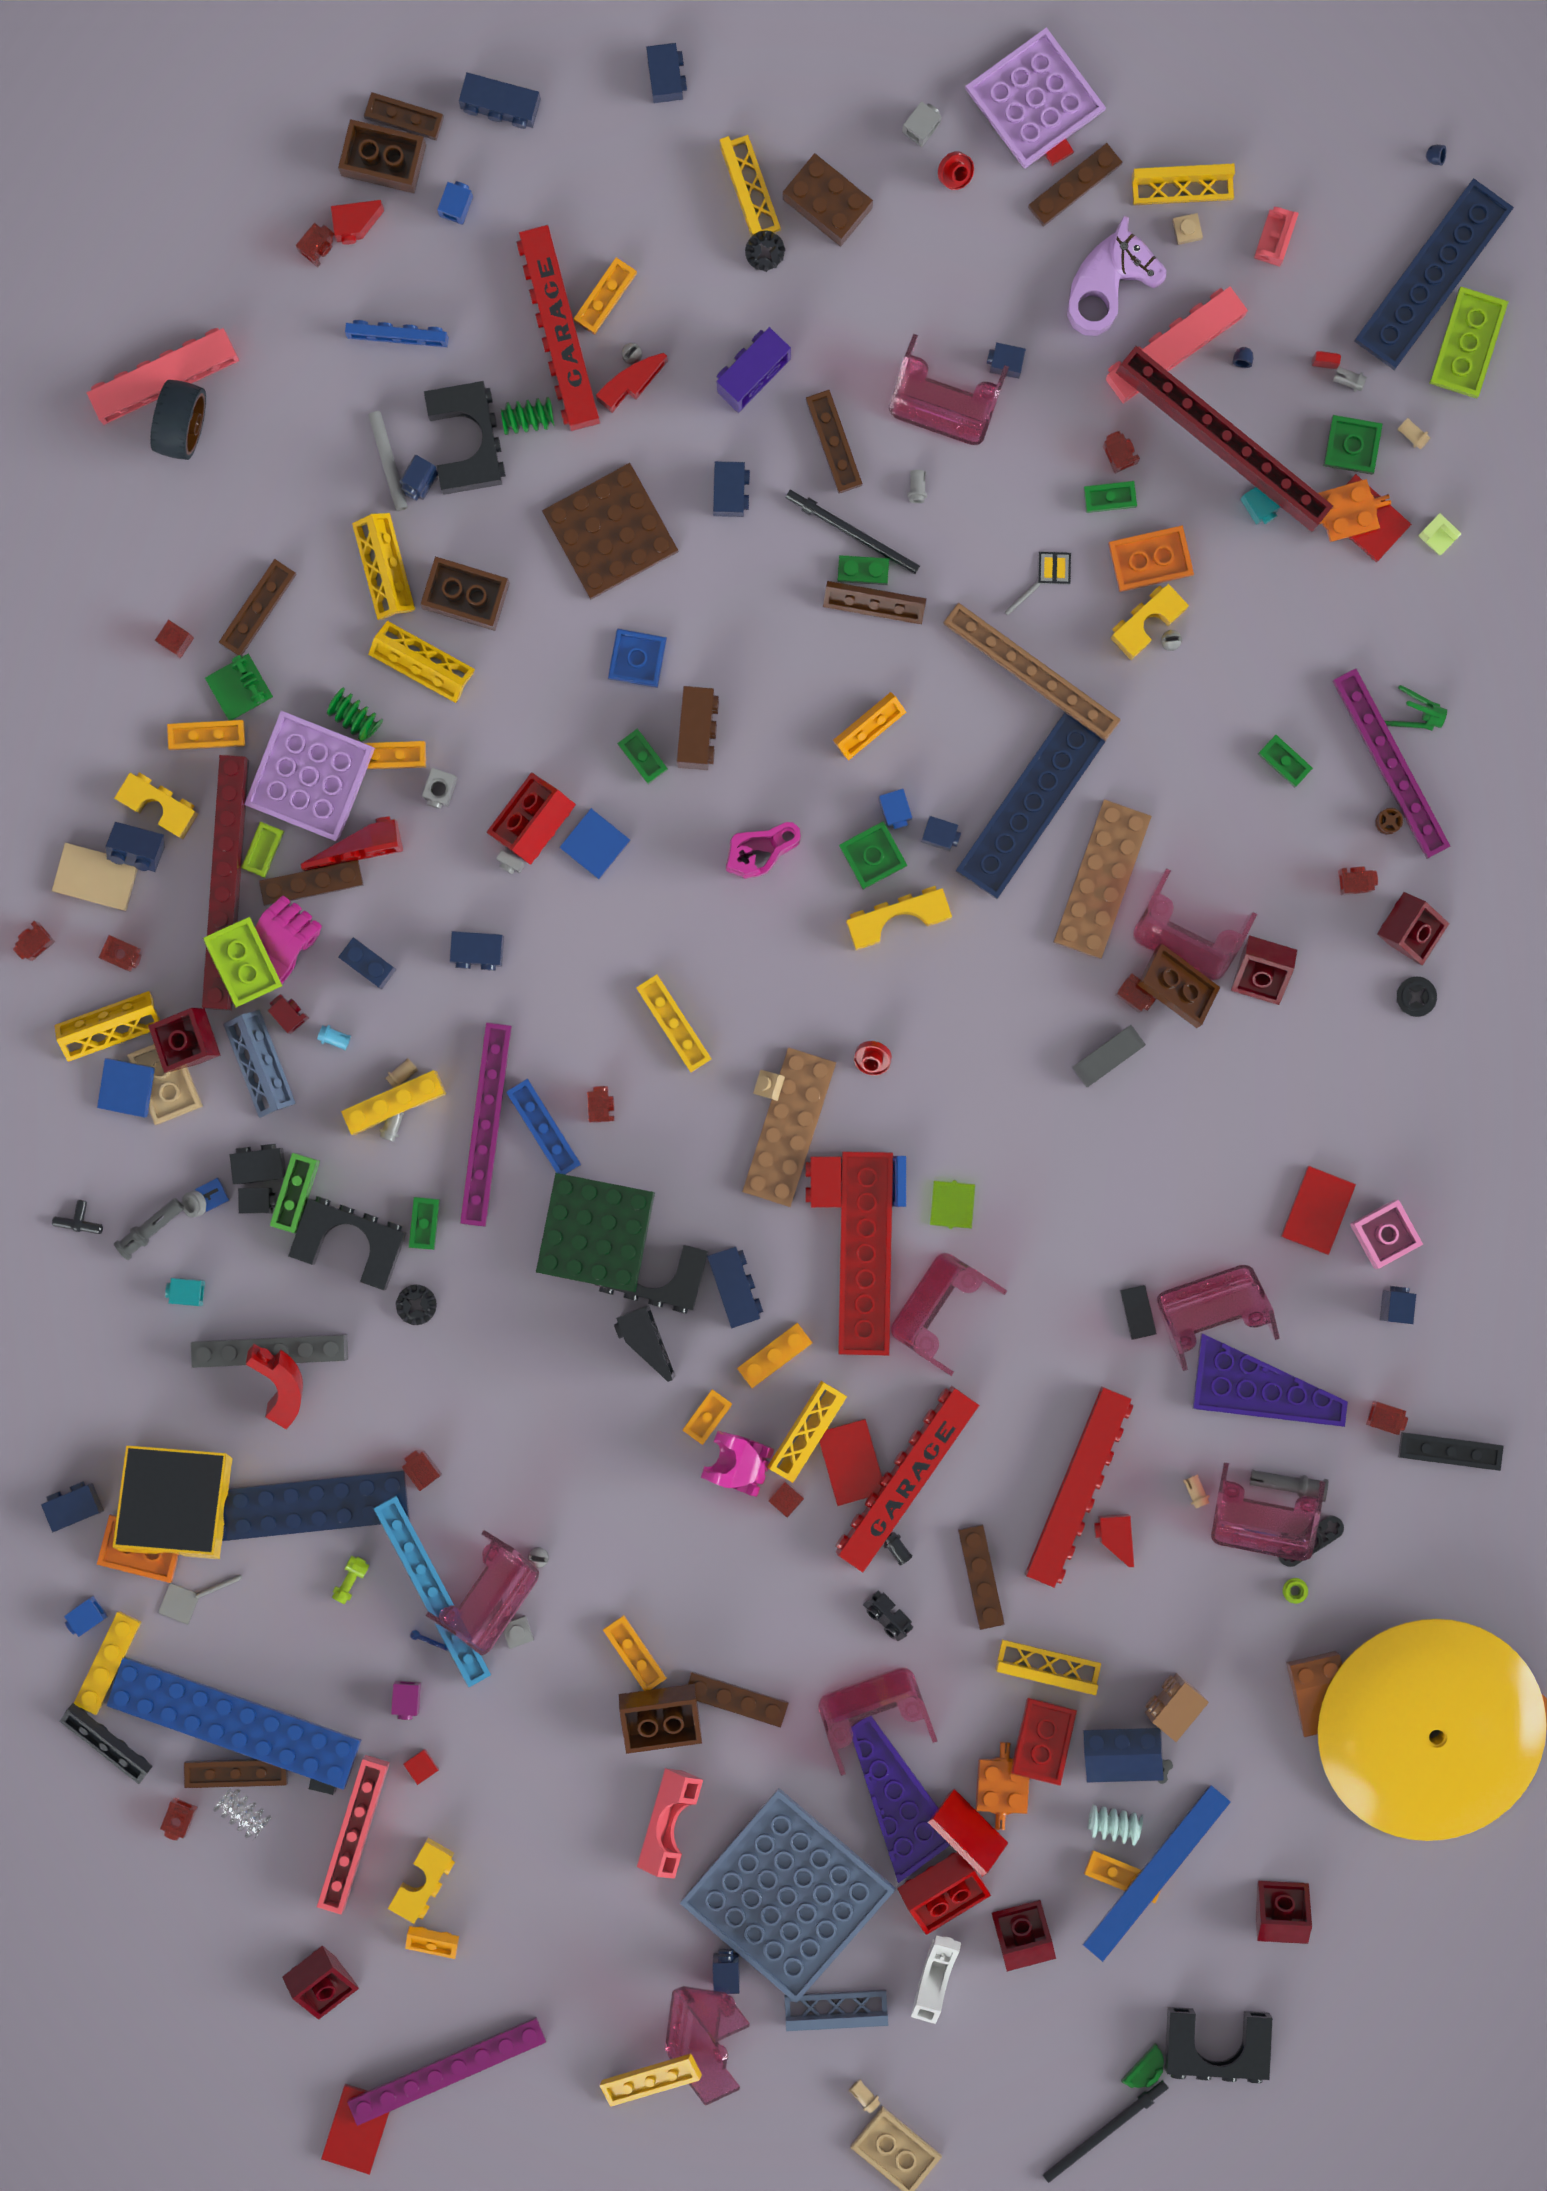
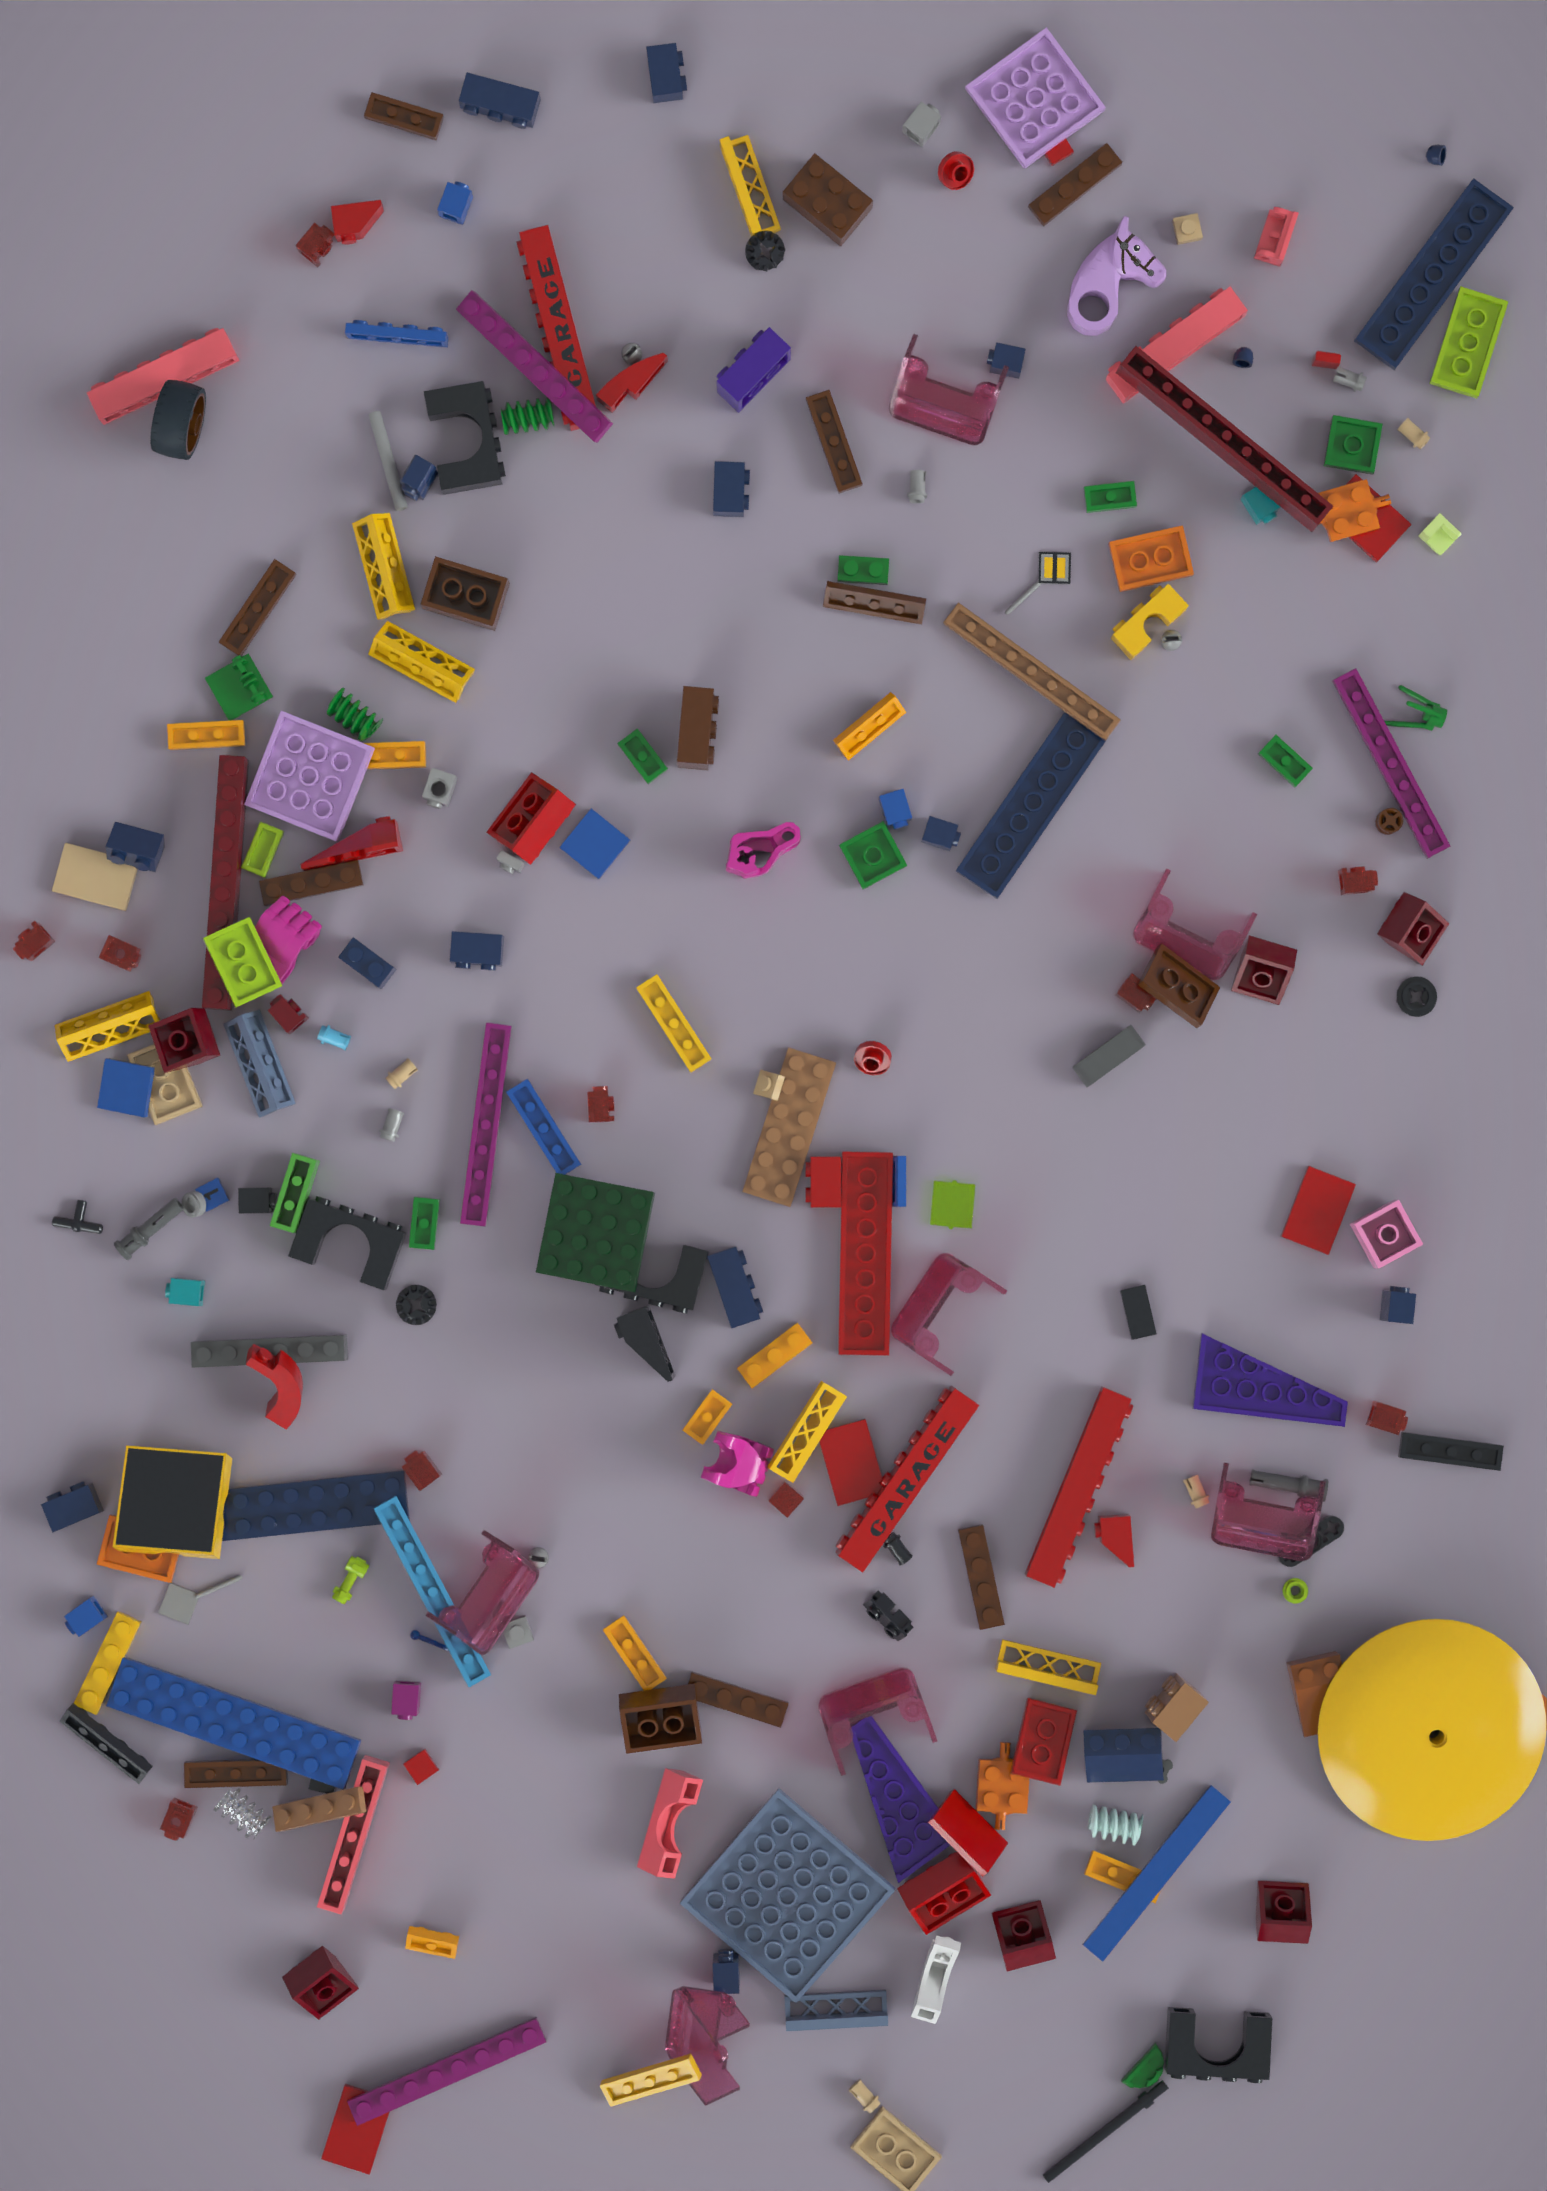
yellow arch [114,772,198,839] -> none
clear red brick [154,619,194,659] -> none
black brick [229,1144,286,1185] -> none
reddish brown brick [338,119,426,194] -> none
yellow arch [341,1070,446,1135] -> none
yellow arch [388,1838,455,1924] -> none
reddish brown plate [542,463,679,600] -> none
light orange plate [574,257,637,335] -> none
blue tile [608,629,667,688] -> none
black bar [785,489,920,574] -> none
yellow arch [846,886,952,950] -> none
medium nougat plate [1053,799,1152,959] -> none
clear red brick [1102,431,1140,473] -> none
yellow fence [1132,163,1235,205] -> none
clear pink windscreen [1157,1265,1280,1371] -> none
none -> medium nougat plate [272,1787,366,1832]
none -> magenta plate [456,290,613,443]

